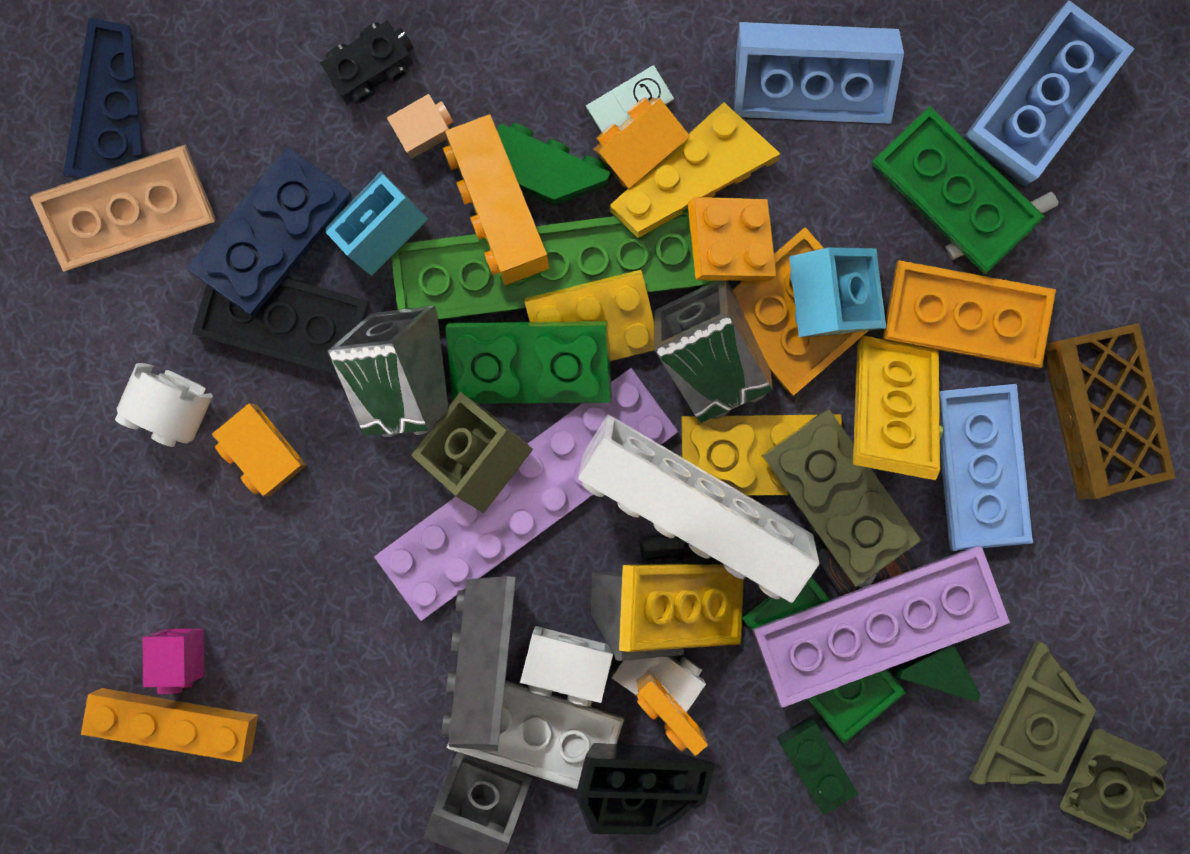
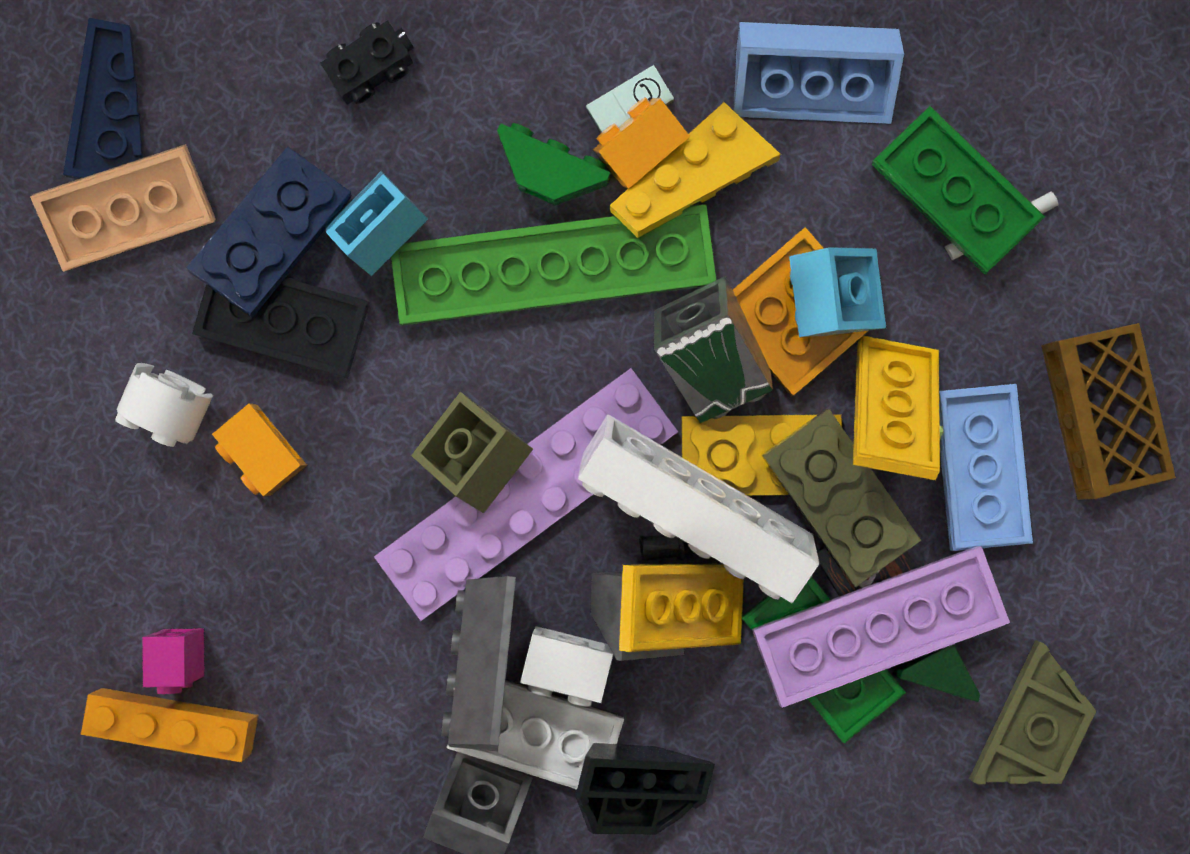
flat silver slope [328,305,448,437] -> none
light nougat brick [387,94,453,159] -> none
light orange brick [443,114,550,286] -> none
green piece [445,321,612,403] -> none
yellow plate [525,270,654,361] -> none
white brick [611,656,706,712] -> none
light orange plate [636,670,708,756] -> none
light orange plate [688,197,776,281] -> none
dark green brick [777,717,858,815] -> none
light orange piece [882,260,1056,369] -> none
light blue brick [963,0,1135,187] -> none
olive slope [1059,728,1168,840] -> none

